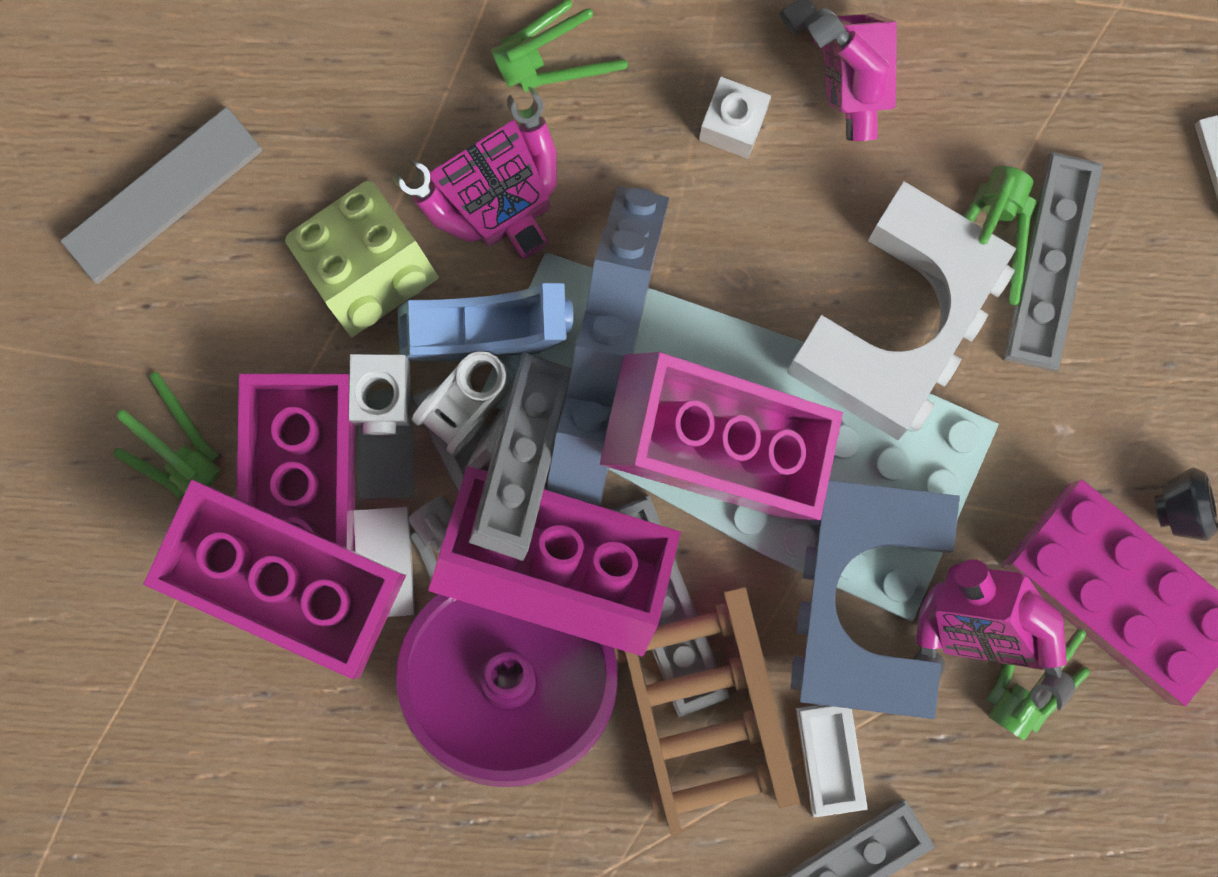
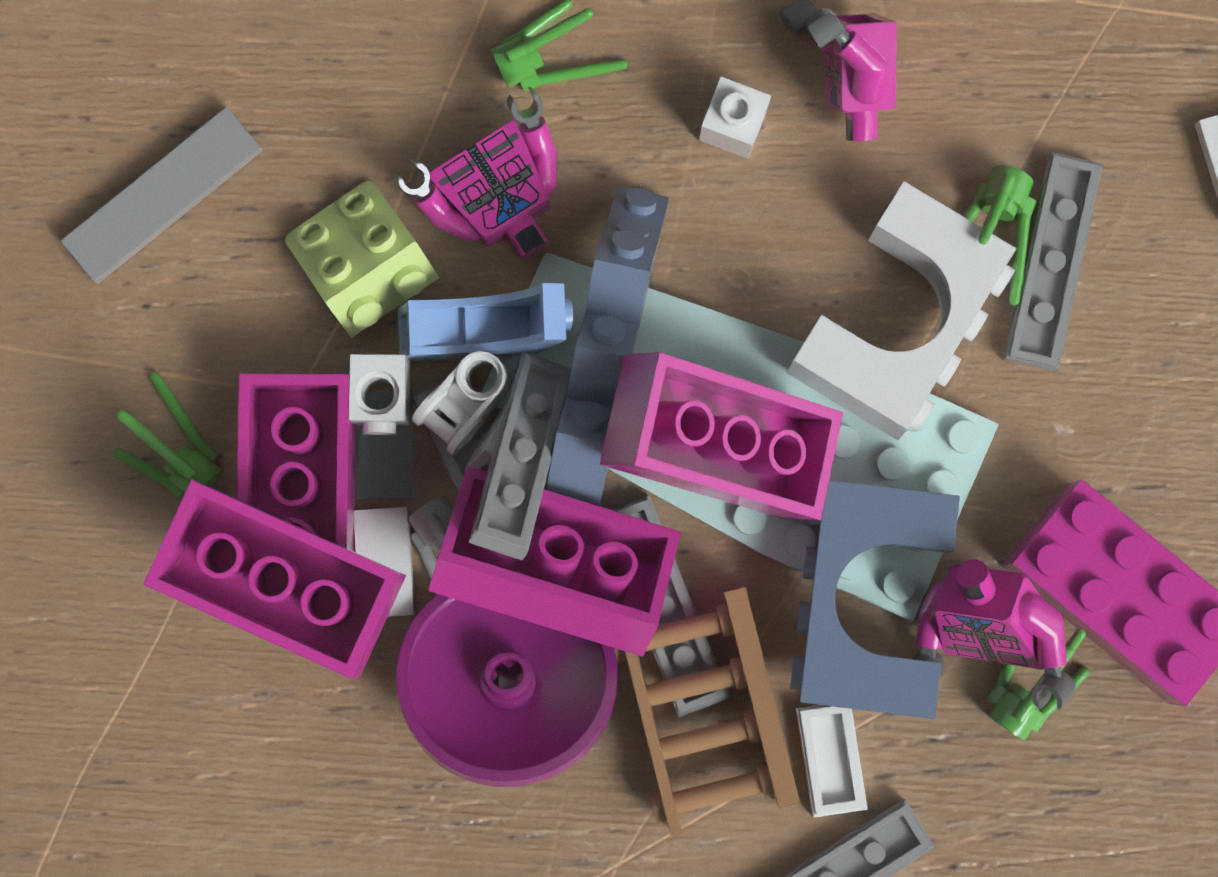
black cone [1155,467,1218,541] -> none

